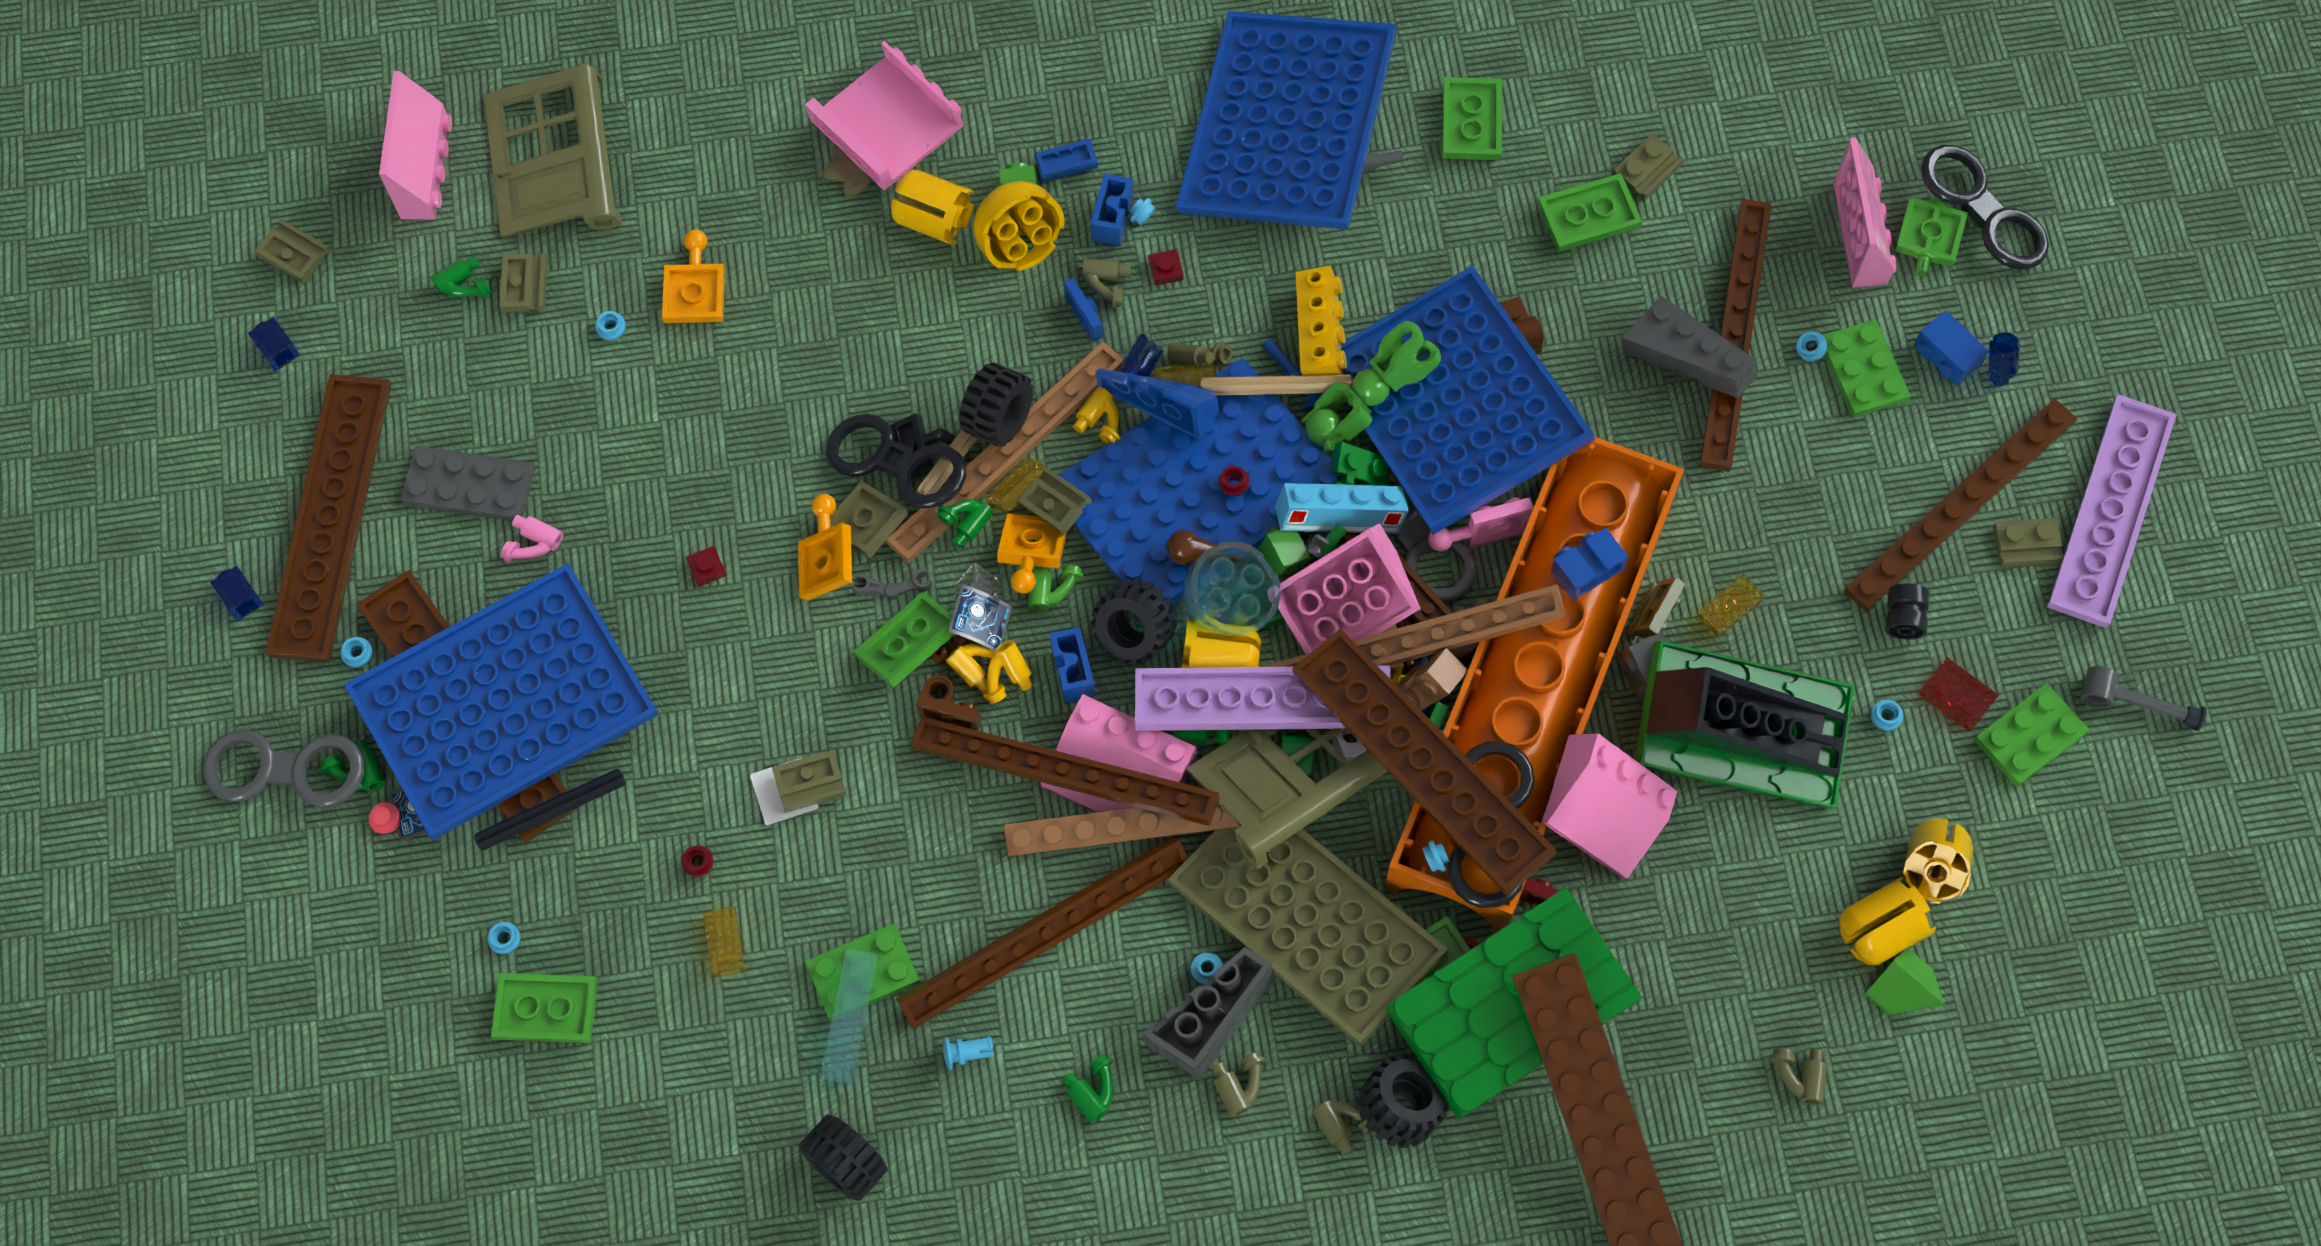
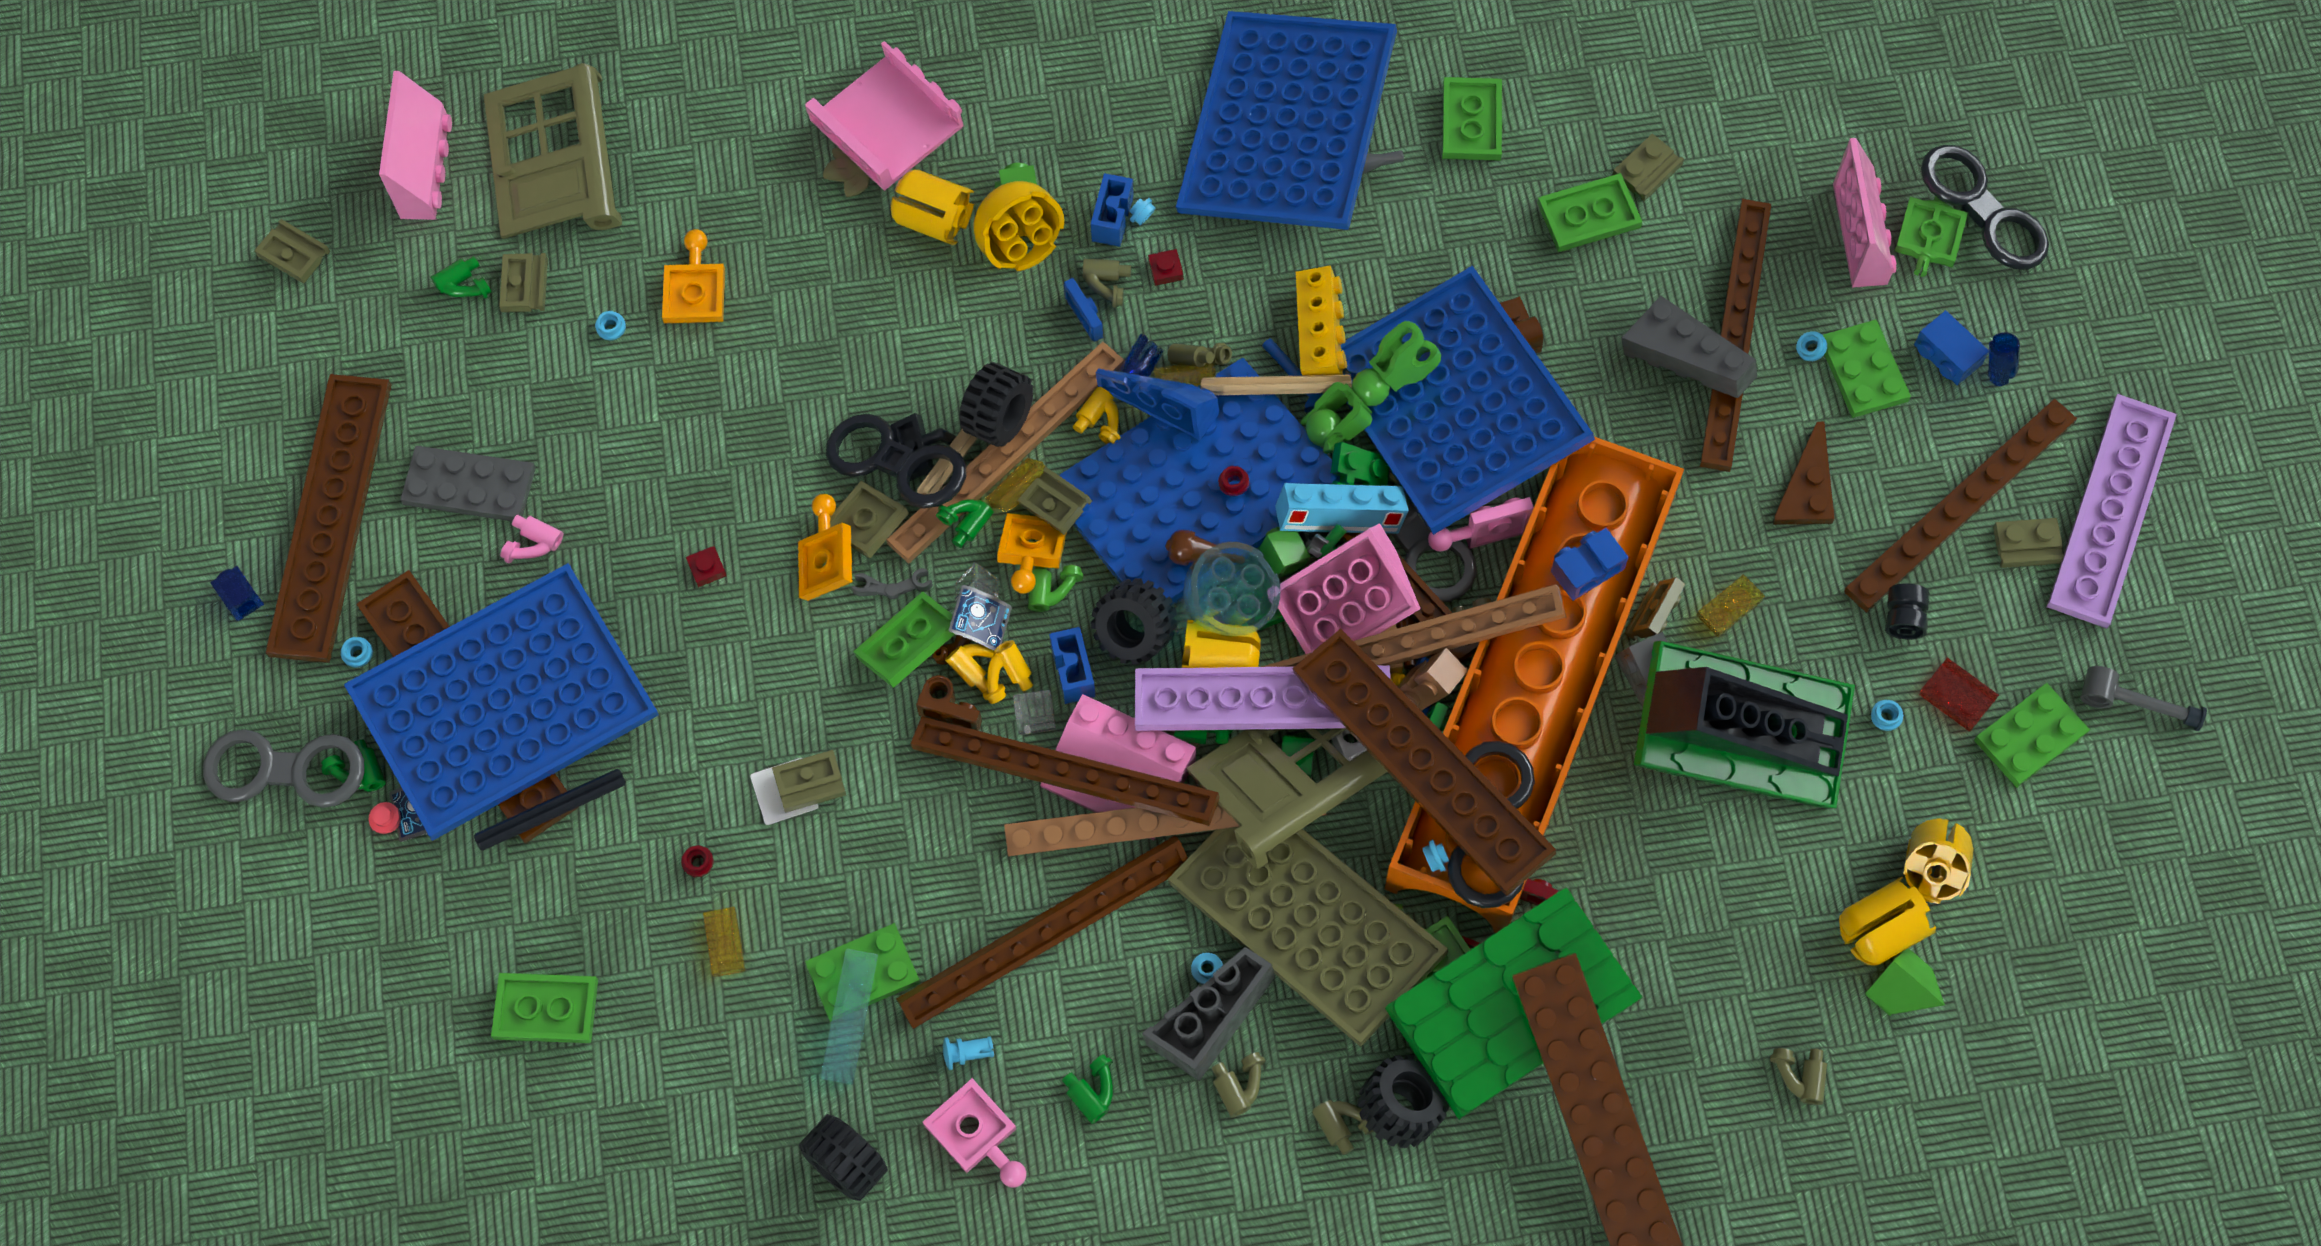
clear blue brick [248,317,300,372] -> none
medium azure plate [487,922,521,954] -> none
blue plate [1034,139,1098,183] -> none
bright pink slope [1542,733,1677,879] -> none
none -> bright pink plate [922,1078,1027,1188]
none -> clear panel [1013,690,1056,735]
none -> reddish brown wing [1773,421,1835,525]

